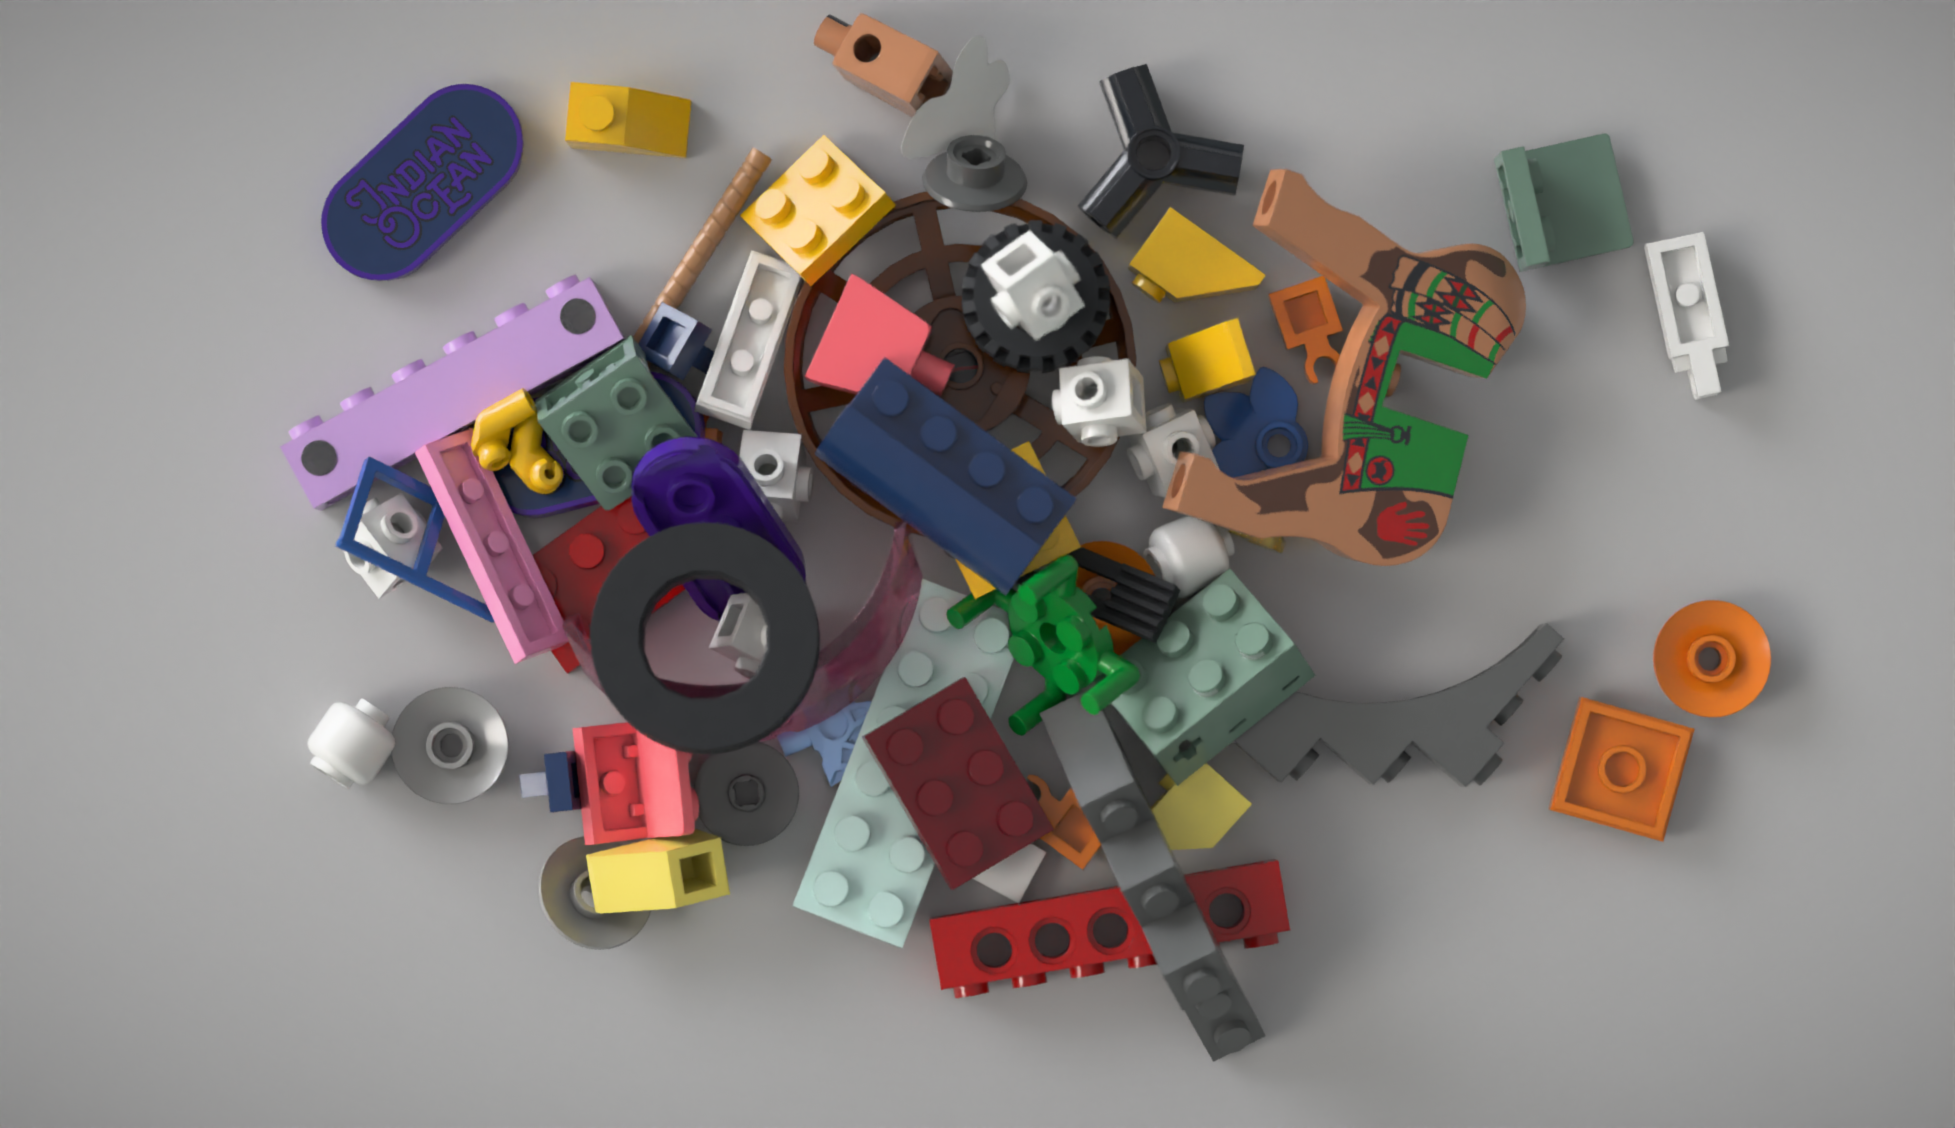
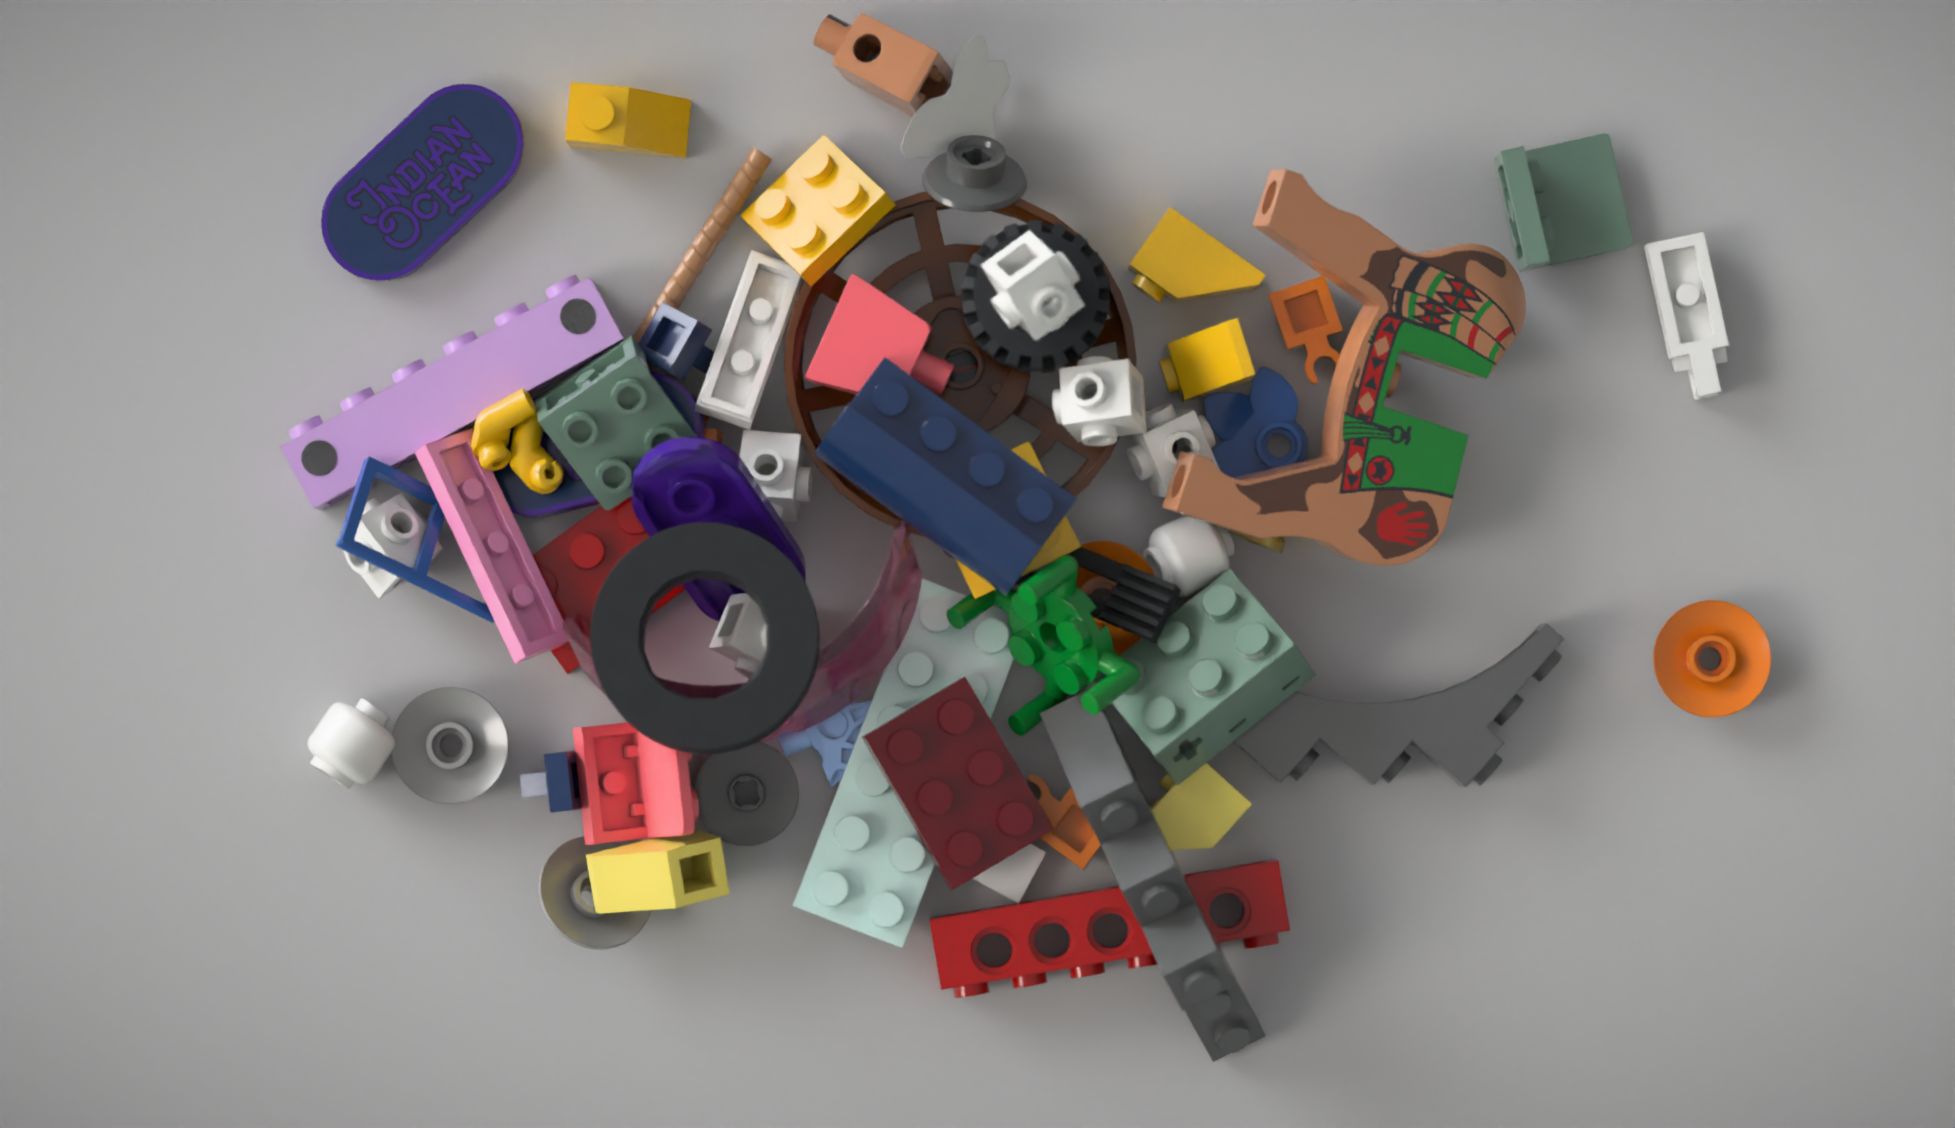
black piece [1077,64,1244,239] -> none
orange plate [1548,697,1695,842] -> none

